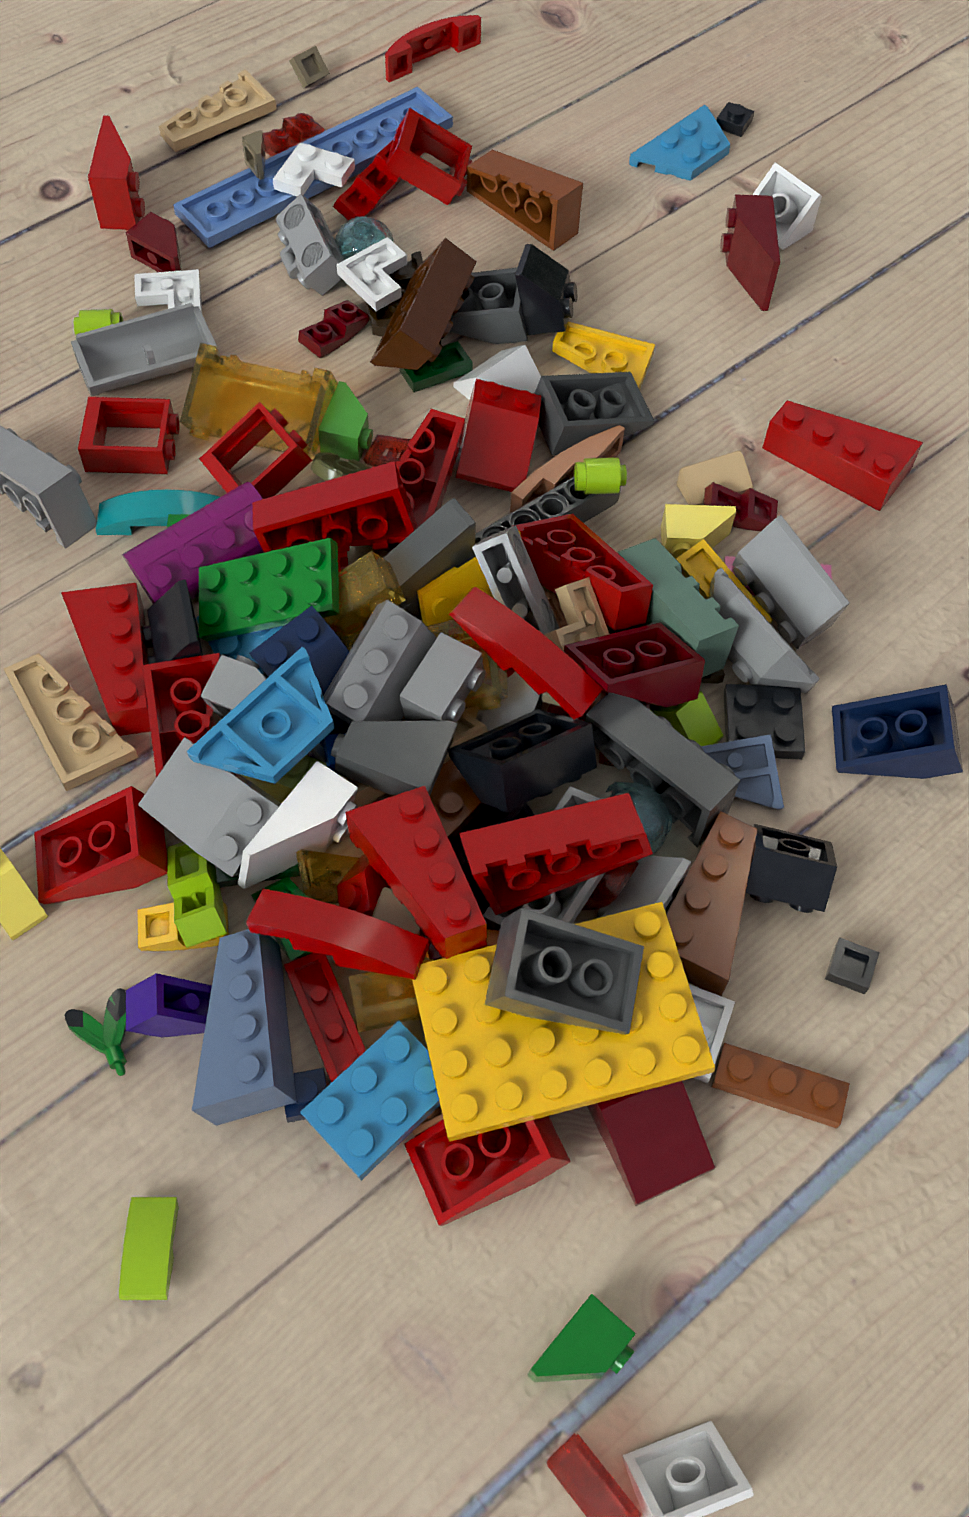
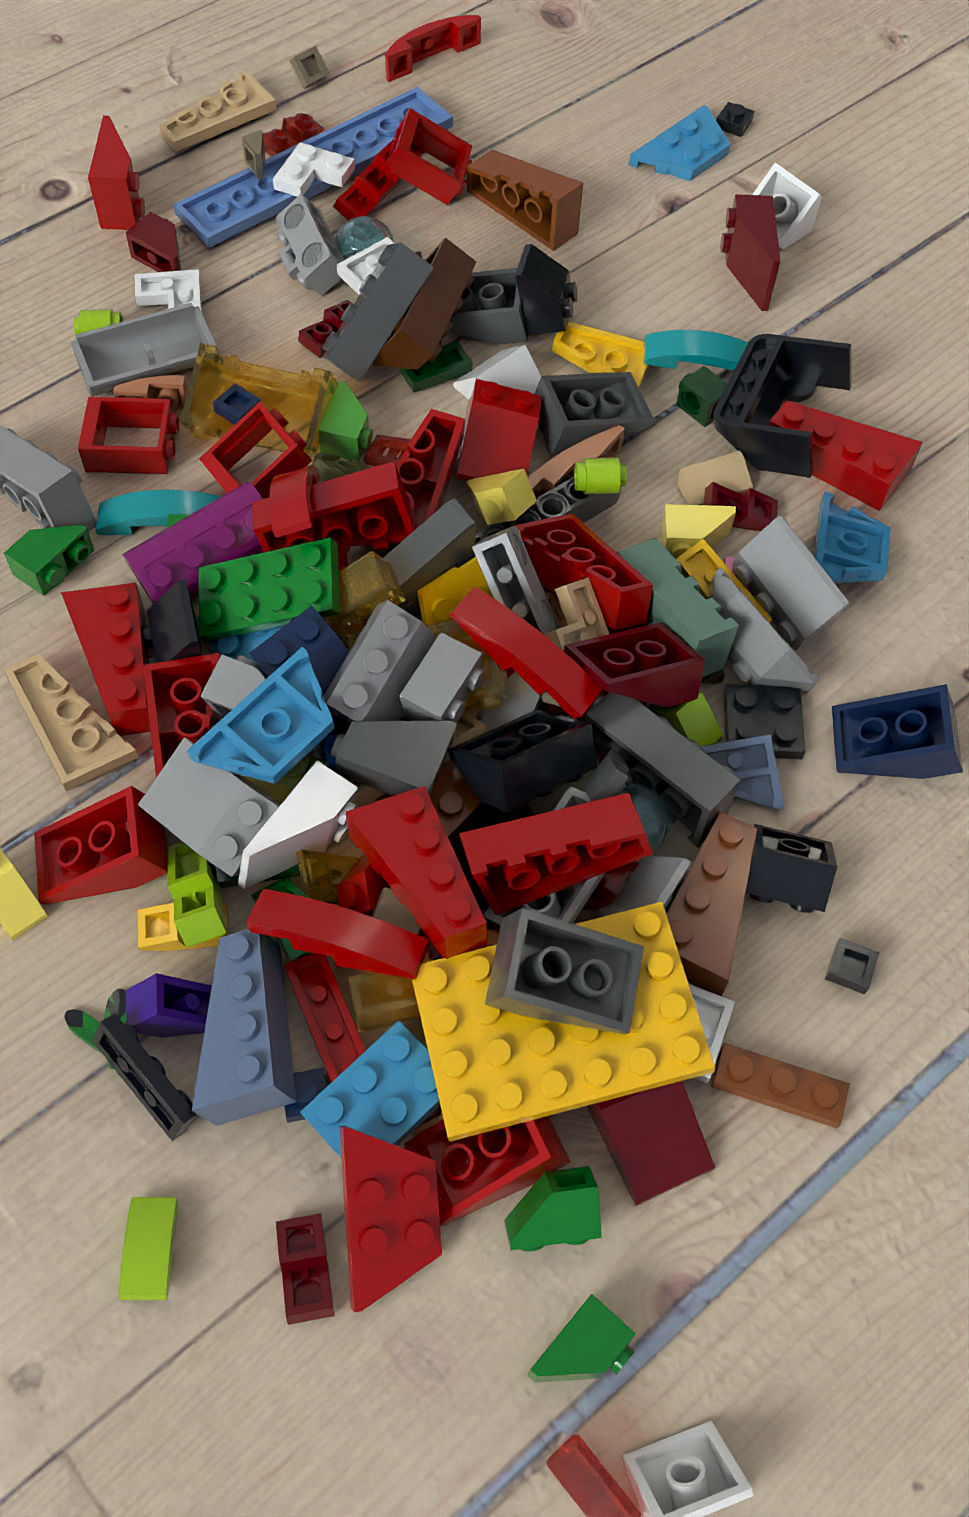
none -> green slope [4,525,94,596]
none -> black plate [92,1013,197,1141]
none -> nougat slope [113,375,190,409]
none -> dark blue plate [213,383,261,425]
none -> red slope [270,465,320,538]
none -> dark red slope [276,1213,335,1325]
none -> dark grey wedge [322,242,434,382]
none -> red wing [339,1125,442,1313]
none -> light yellow slope [466,469,537,525]
none -> green slope [504,1166,602,1252]
none -> dark grey slope [585,749,630,802]
none -> teal slope [644,330,748,370]
none -> dark green brick [676,366,727,427]
none -> black windscreen [713,334,852,478]
none -> dark azure wing [814,491,890,583]

